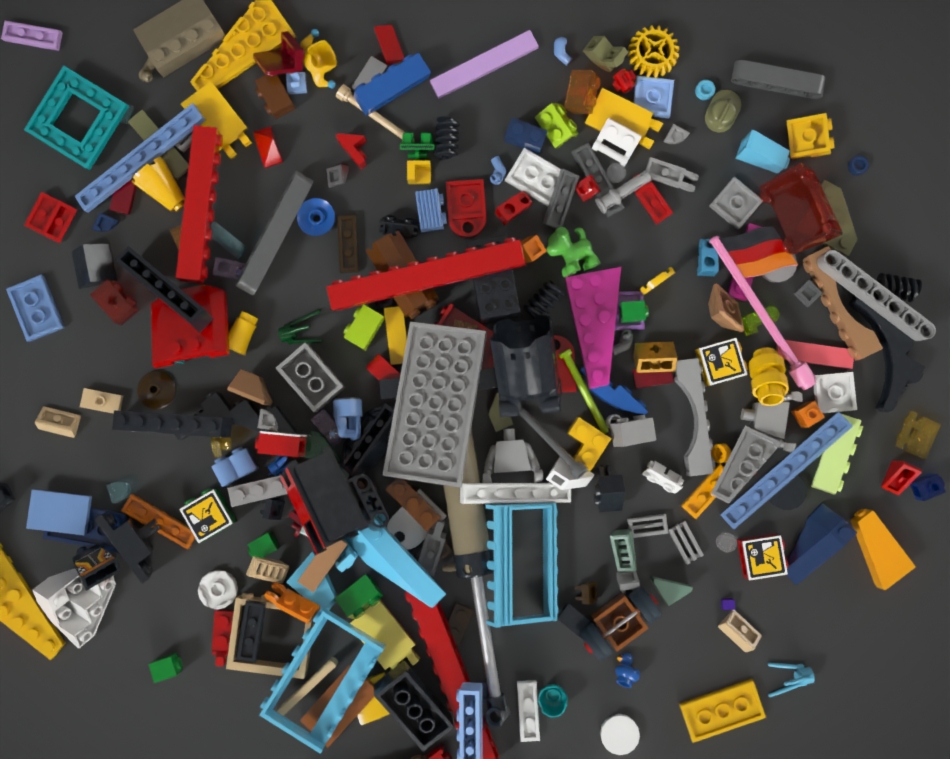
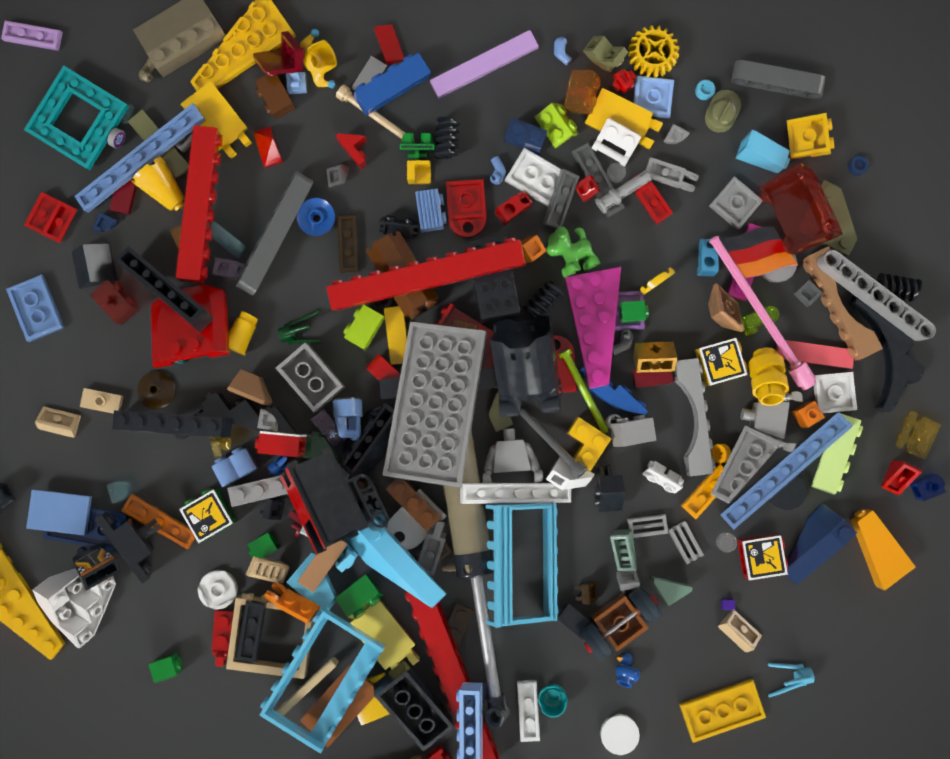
none -> tile [107,128,125,149]

